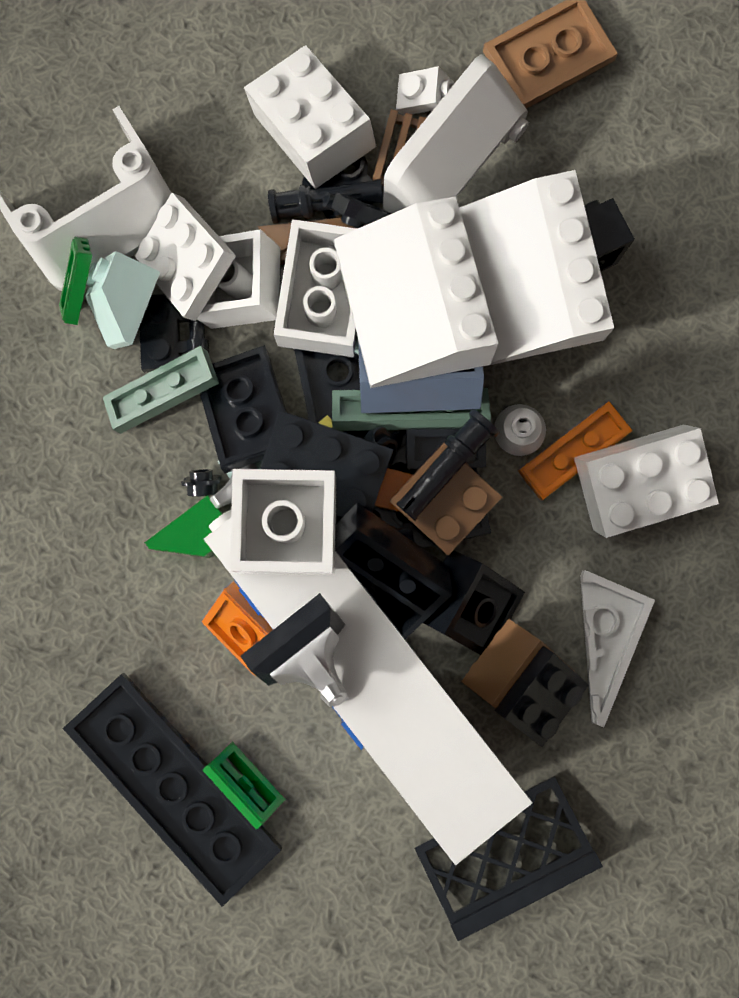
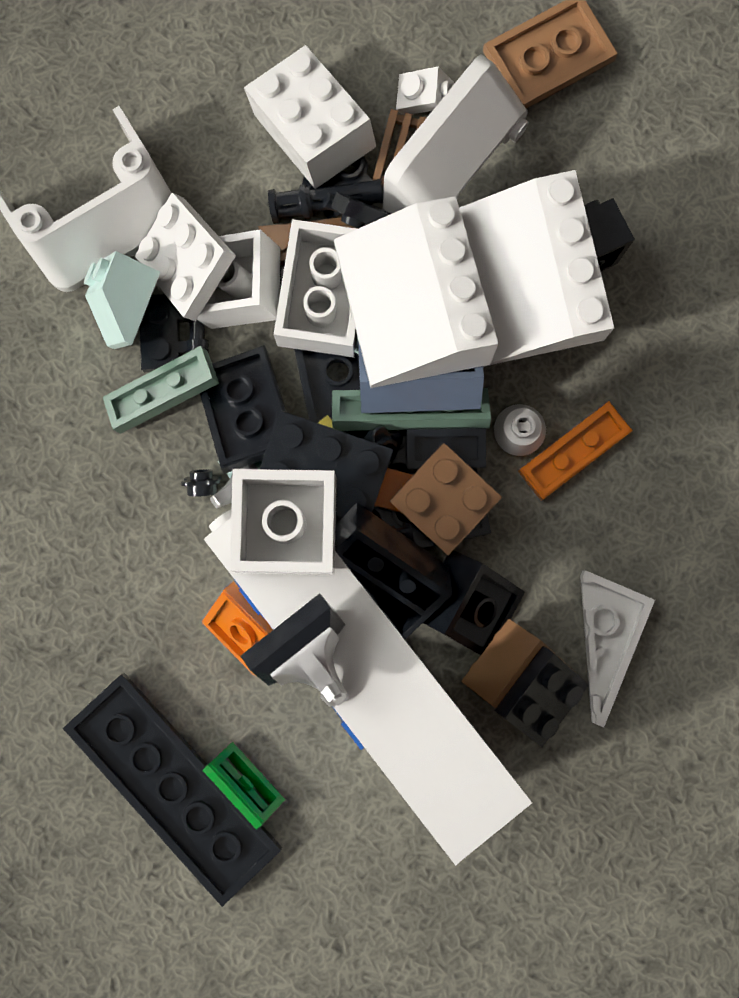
green tile [59,237,92,325] -> none
green slope [144,495,223,558] -> none
black pin [396,409,500,521] -> none
black fence [414,776,603,941] -> none
white brick [574,425,719,538] -> none

